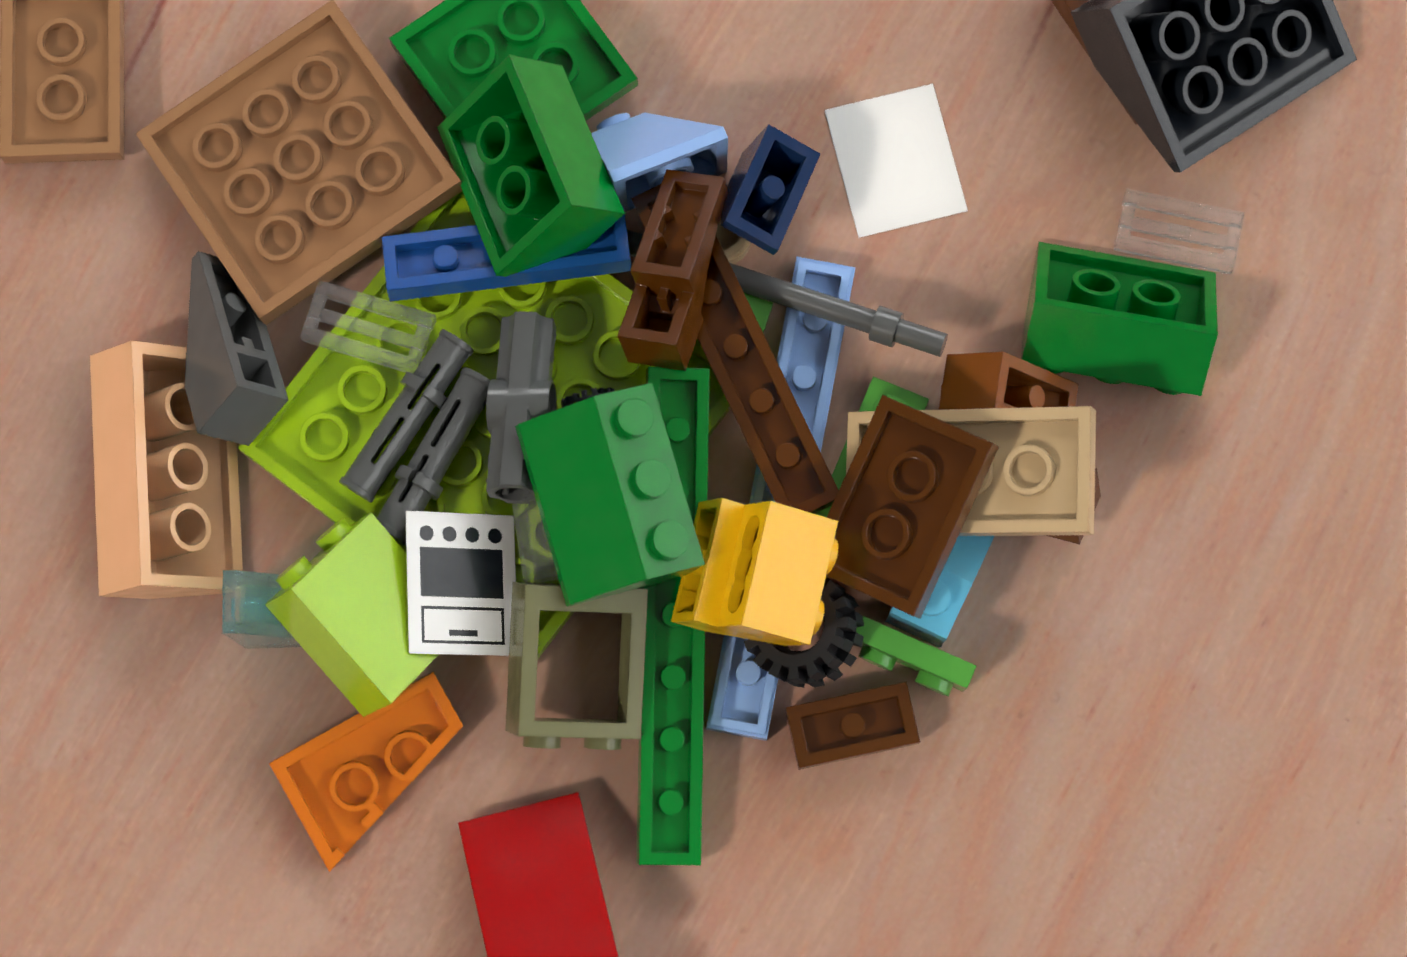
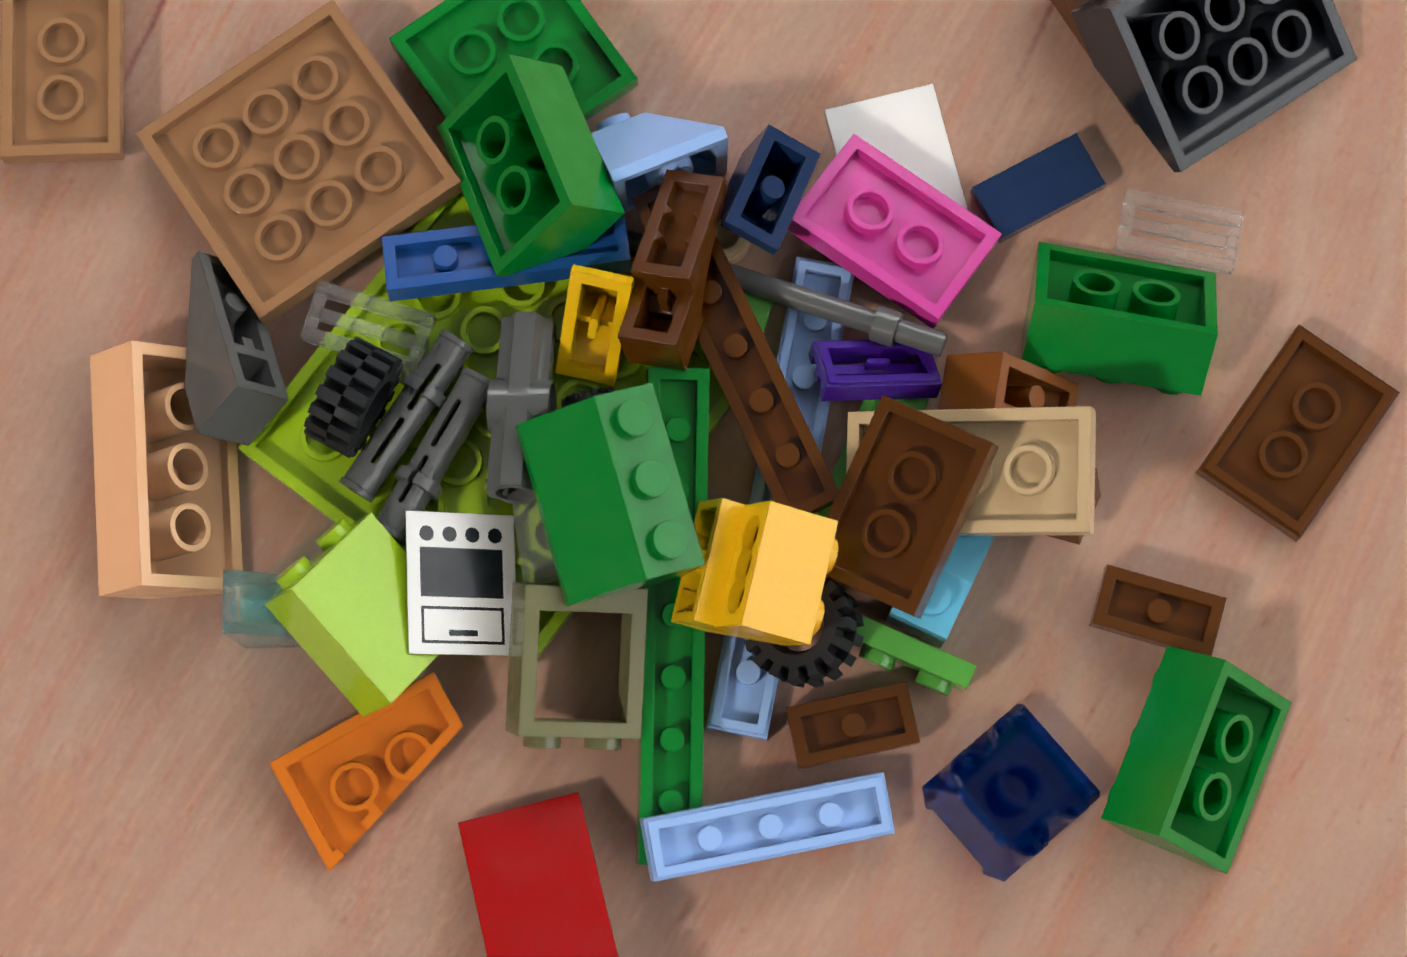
none -> black tyre [304,337,403,458]
none -> yellow slope [555,264,635,386]
none -> light blue tile [640,772,895,882]
none -> dark pink plate [788,134,1002,329]
none -> dark purple tile [808,340,942,401]
none -> clear blue slope [922,703,1100,882]
none -> dark blue tile [970,133,1106,243]
none -> reddish brown plate [1089,564,1227,656]
none -> green slope [1101,646,1292,874]
none -> reddish brown tile [1195,324,1400,542]

